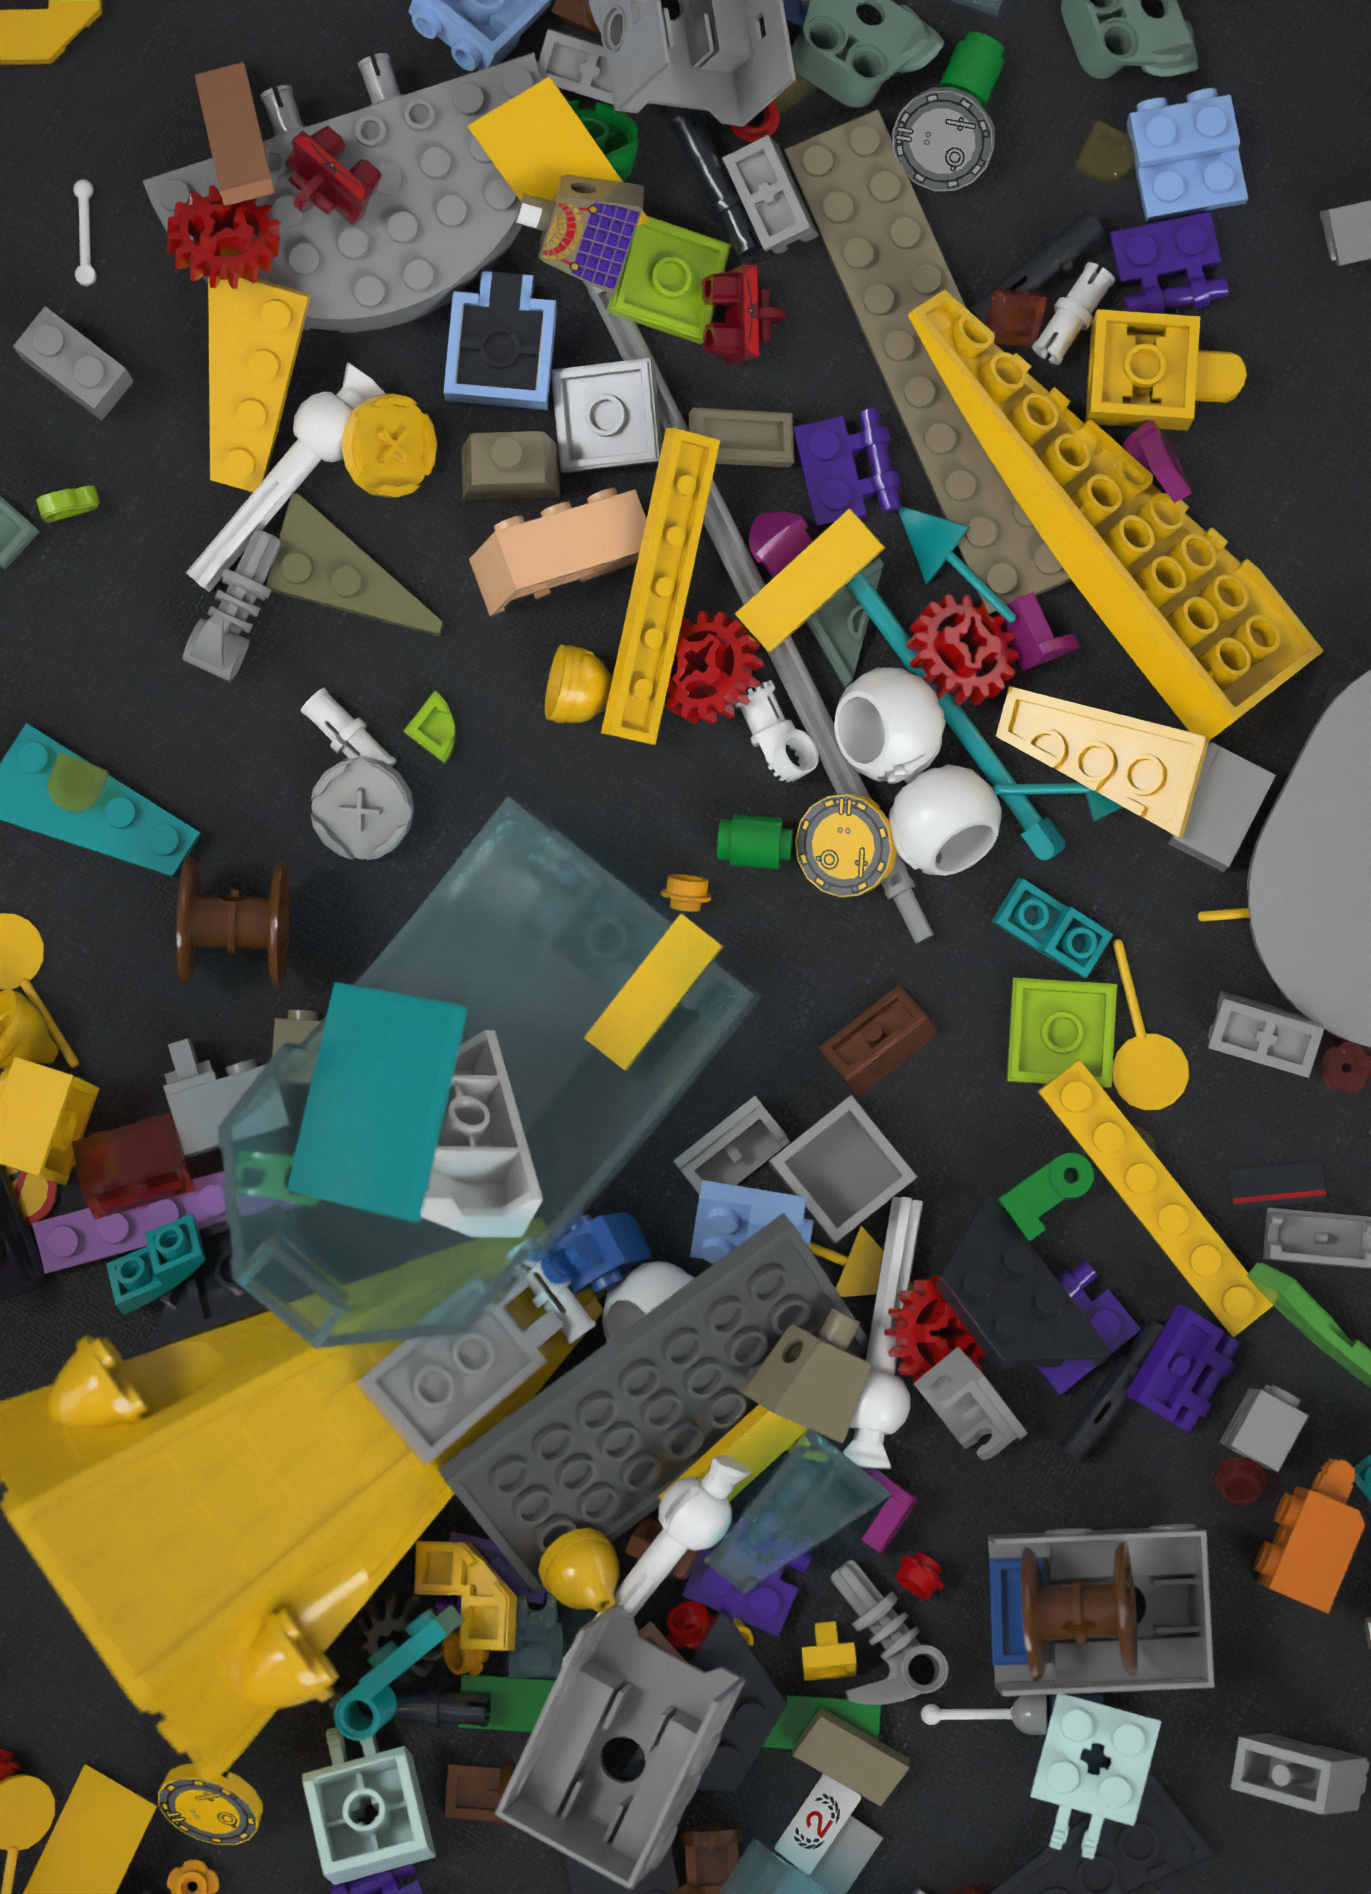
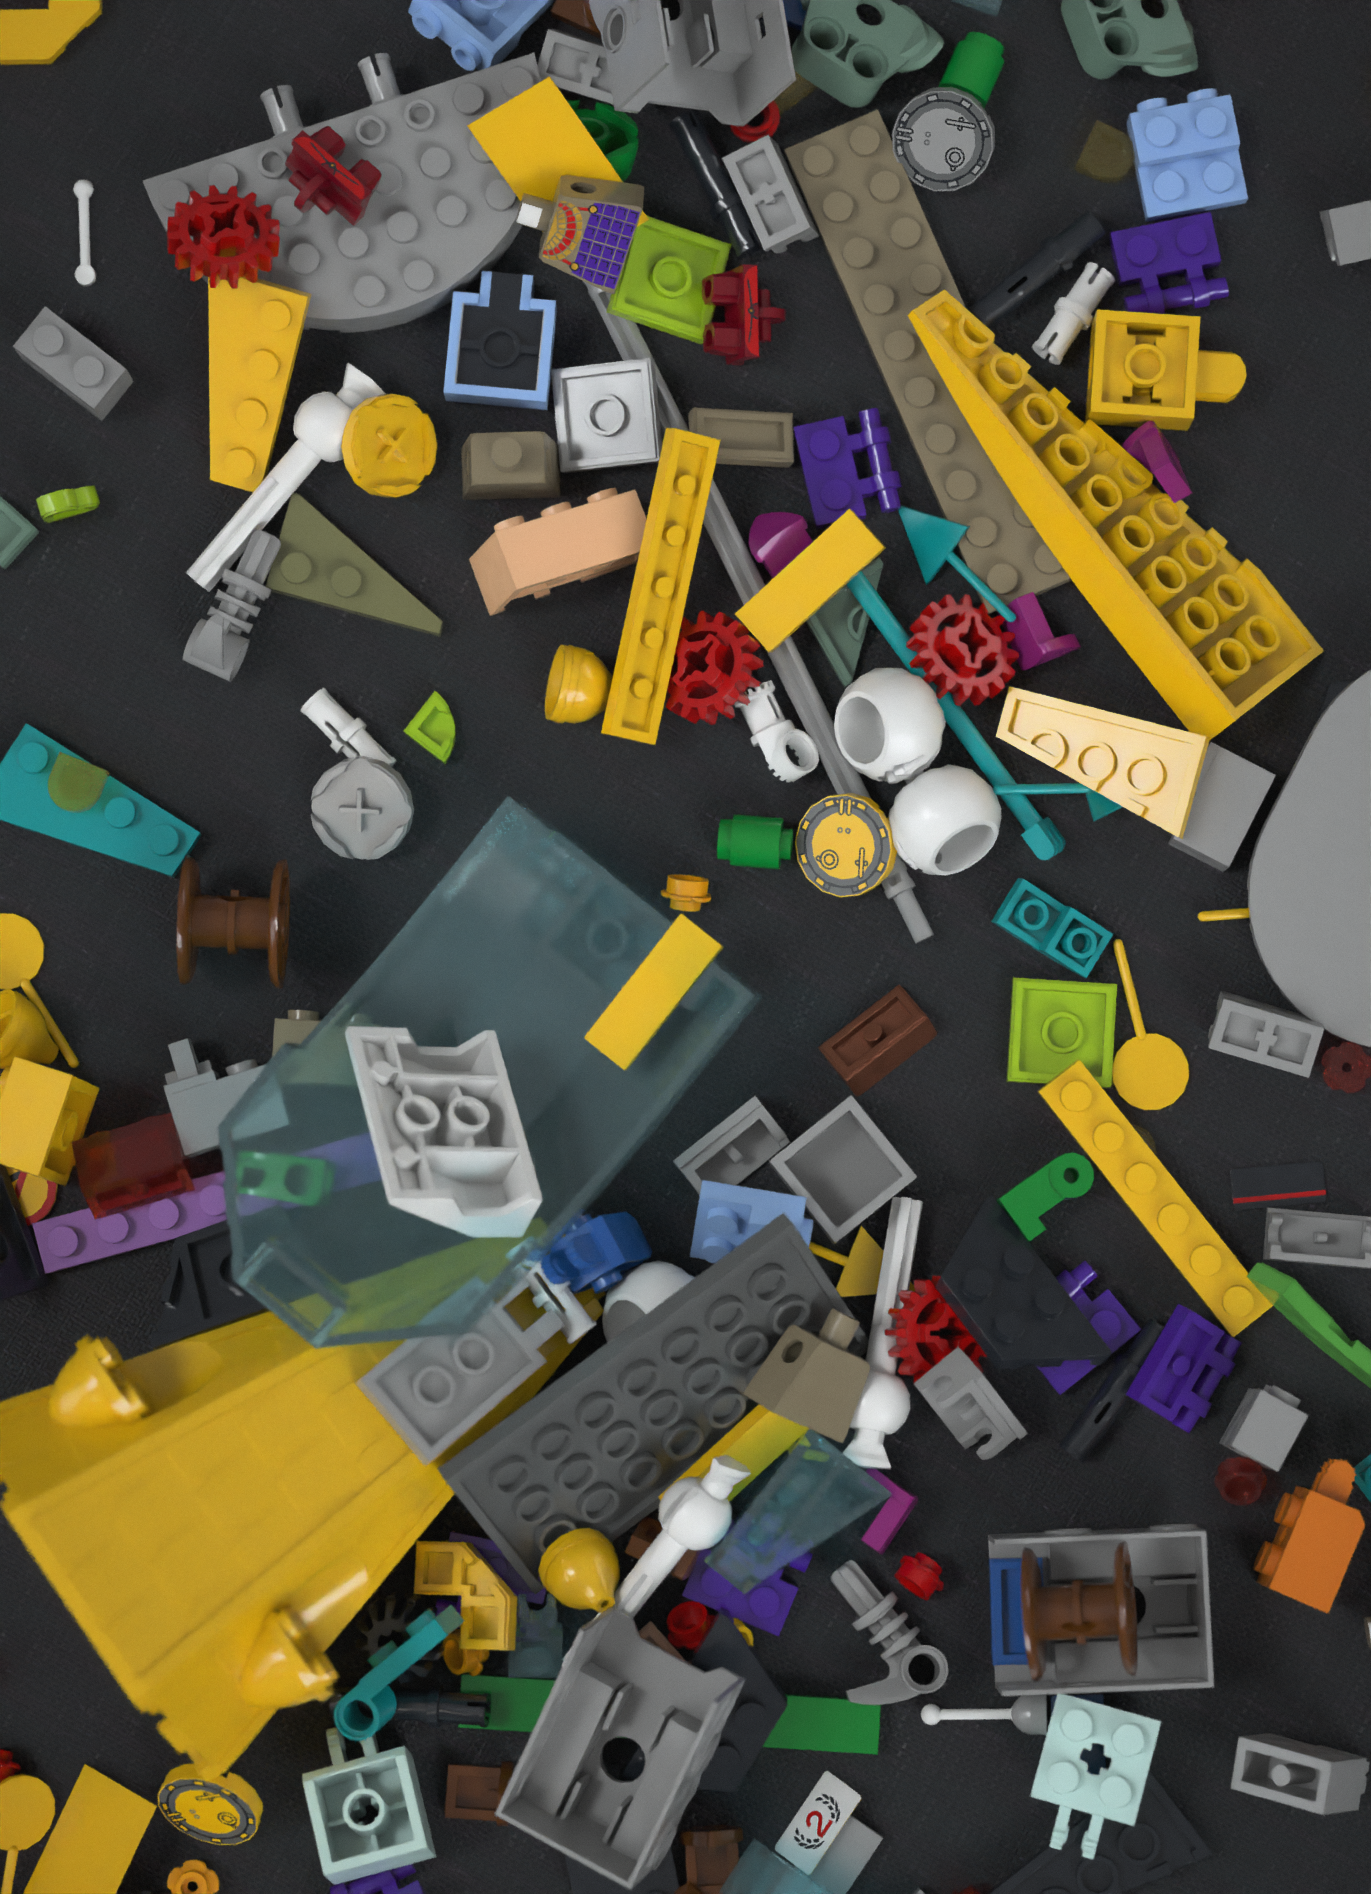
teal slope [106,1213,206,1315] -> none
nougat tile [195,62,275,206] -> none
teal tile [287,982,468,1223] -> none
dark tan tile [792,1708,910,1806] -> none
yellow tile [802,1621,856,1681] -> none
clear red tile [986,289,1047,347] -> none

